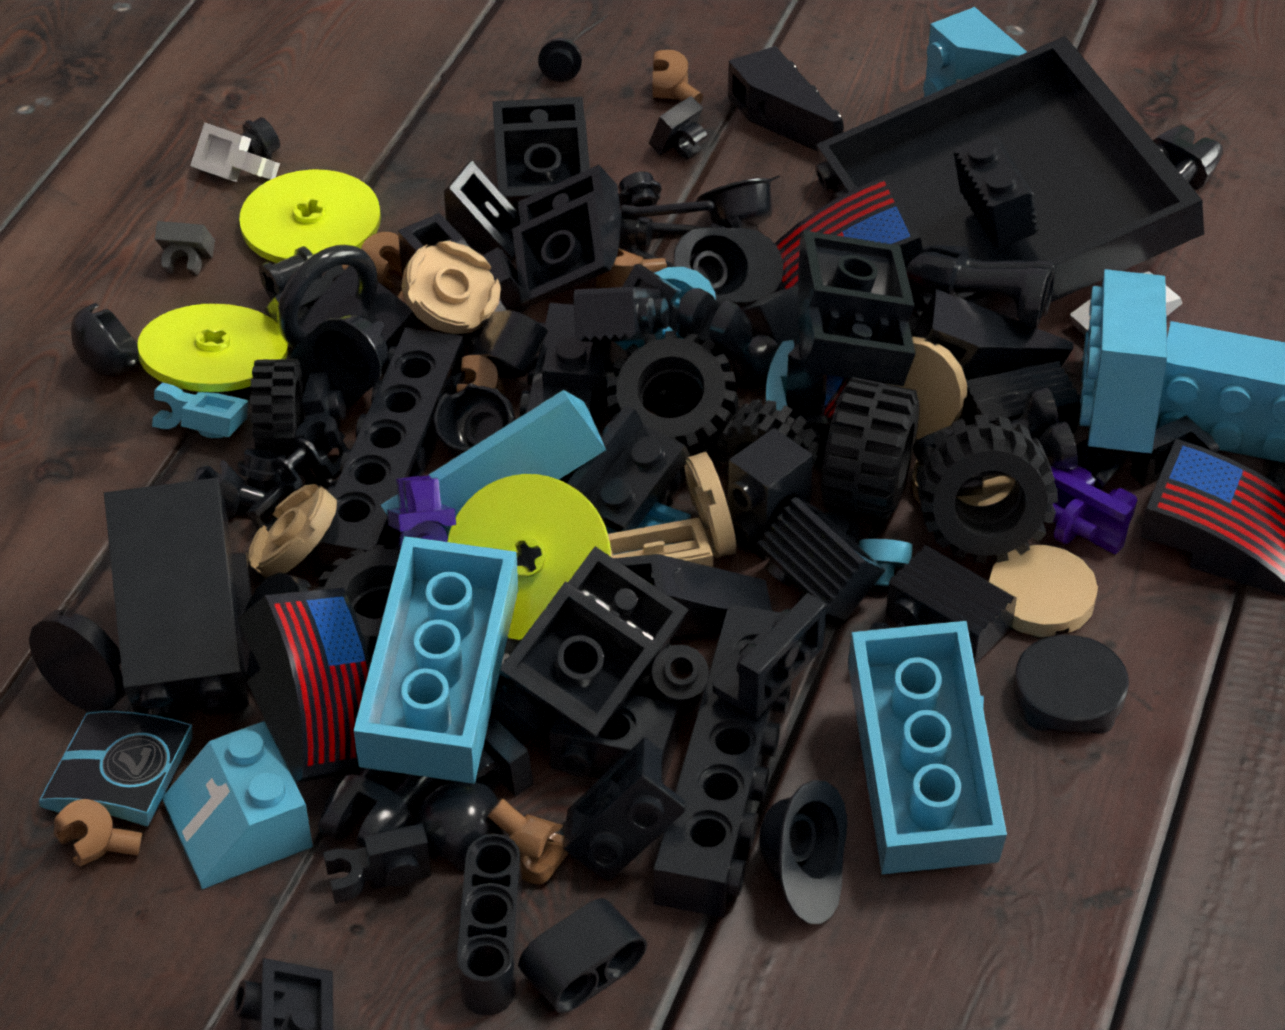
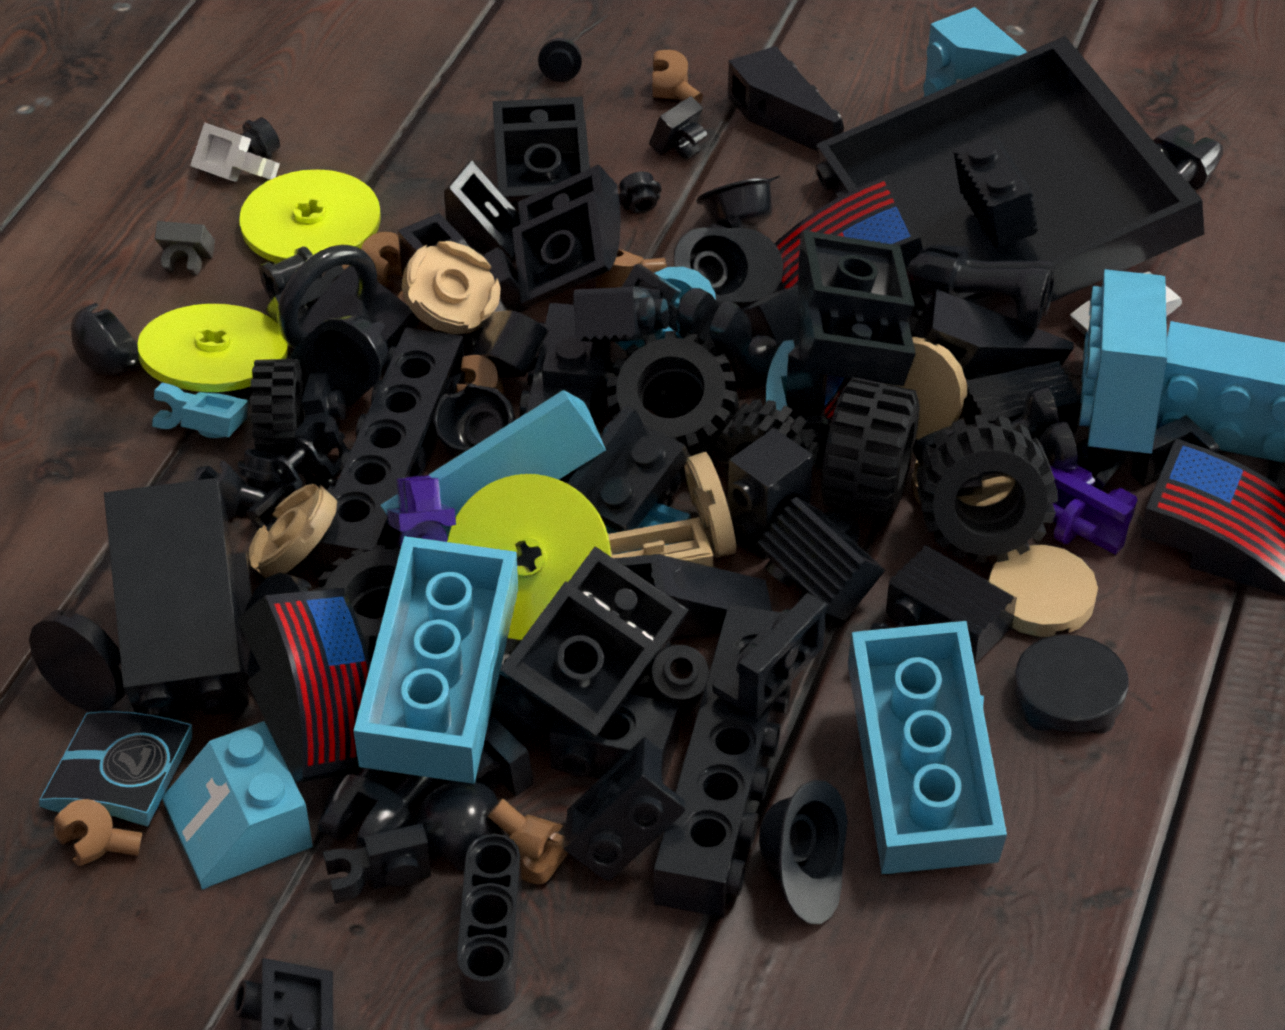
black beam [518,898,648,1013] -> none
black plant [619,201,714,267] -> none
medium azure tile [859,539,913,587] -> none

